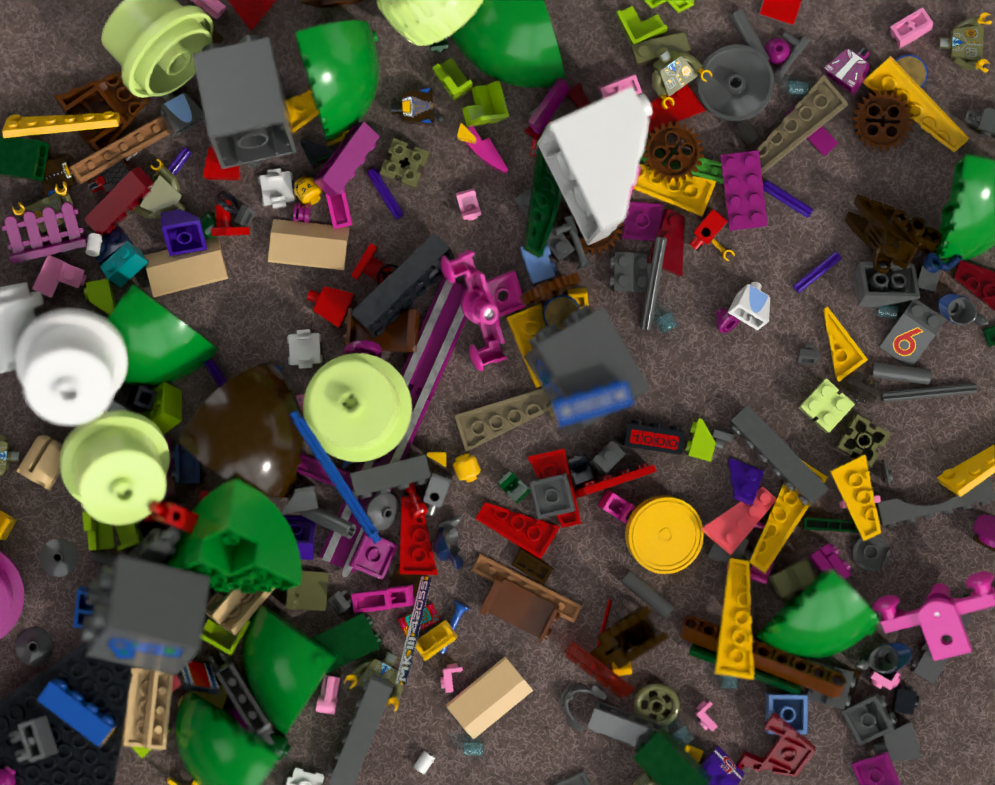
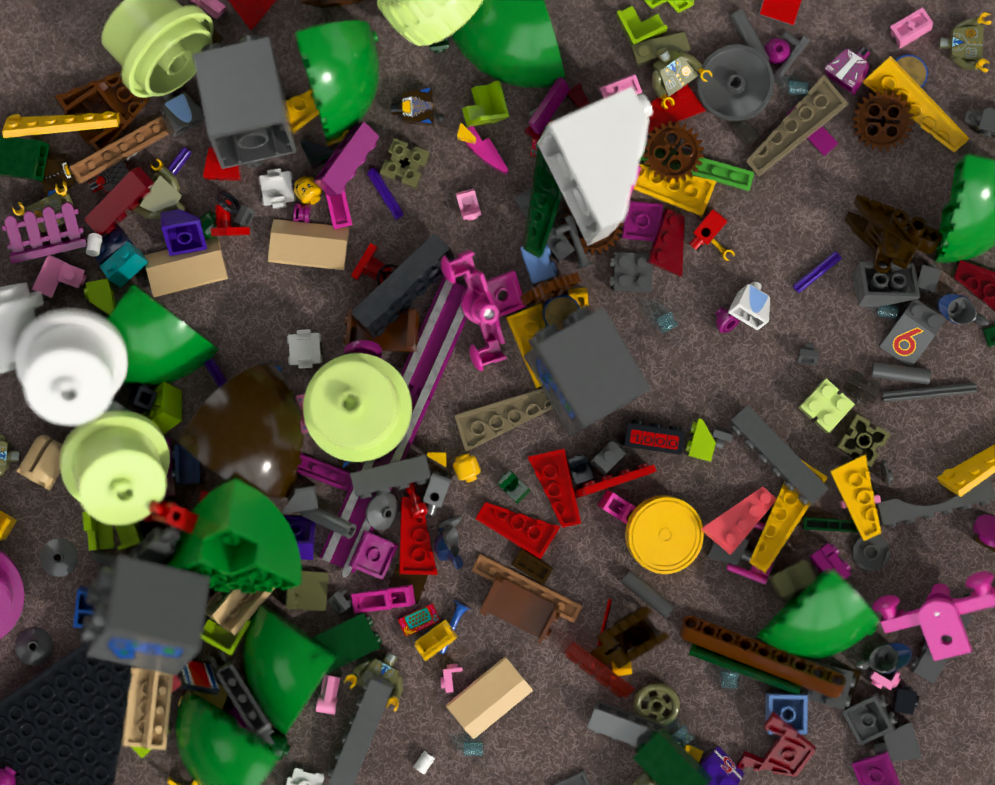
dark grey brick [9,716,58,762] -> none
blue brick [37,679,117,747] -> none
blue piece [290,410,381,544] -> none
red torso [306,286,355,328] -> none
sticker [396,576,432,685] -> none
lime panel [432,58,473,101] -> none
dark grey tile [529,473,576,519] -> none
blue brick [549,380,634,428] -> none
dark grey helmet [560,684,607,732] -> none
dark grey axle [640,236,667,330] -> none
bright pink bracket [695,701,718,731] -> none
yellow wing [714,558,754,680] -> none
magenta plate [721,150,768,231] -> none
dark purple wing [727,458,764,506] -> none
dark purple axle [763,180,813,218] -> none
yellow wing [823,306,868,382] -> none
dark blue plate [923,253,963,273] -> none

